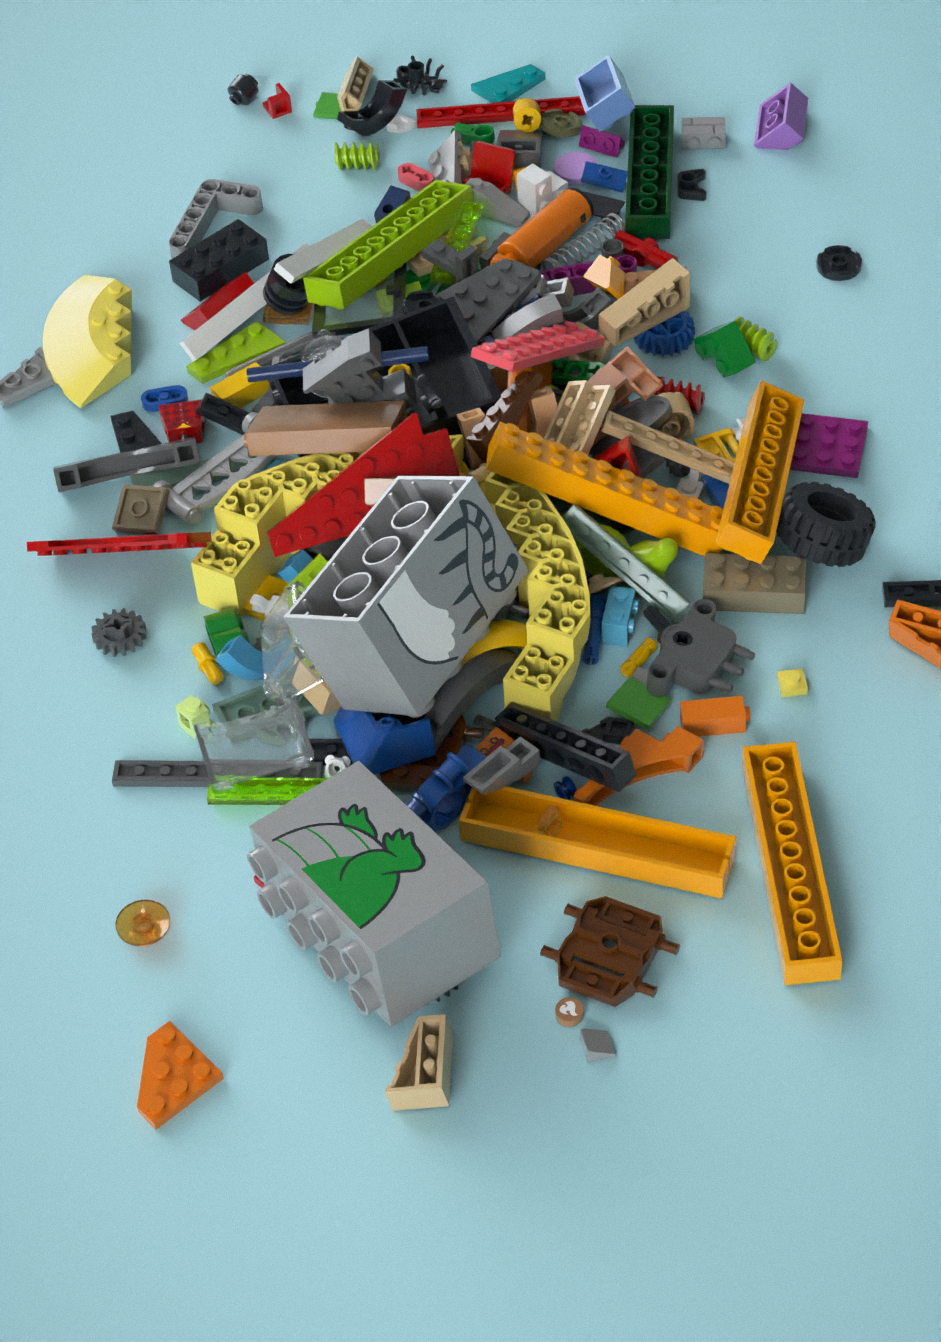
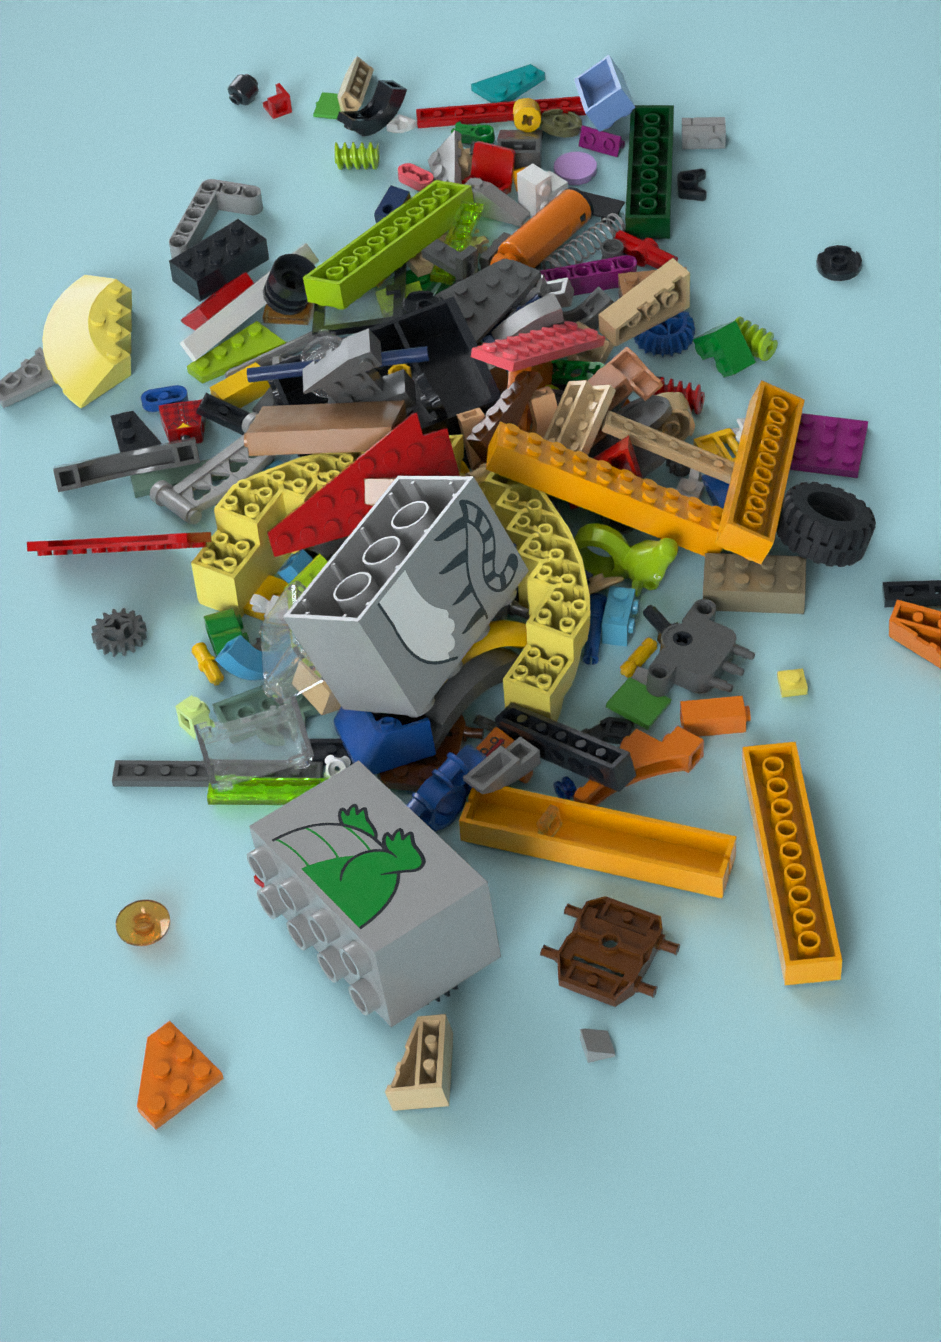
dark tan tile [112,484,170,535] -> none
white tile [274,219,372,283] -> none
black animal [393,55,447,96] -> none
medium nougat tile [555,998,584,1027] -> none
sand green tile [563,504,690,622] -> none
blue plate [581,161,627,193] -> none
light orange slope [583,255,625,300] -> none
medium lavender slope [754,82,808,150] -> none

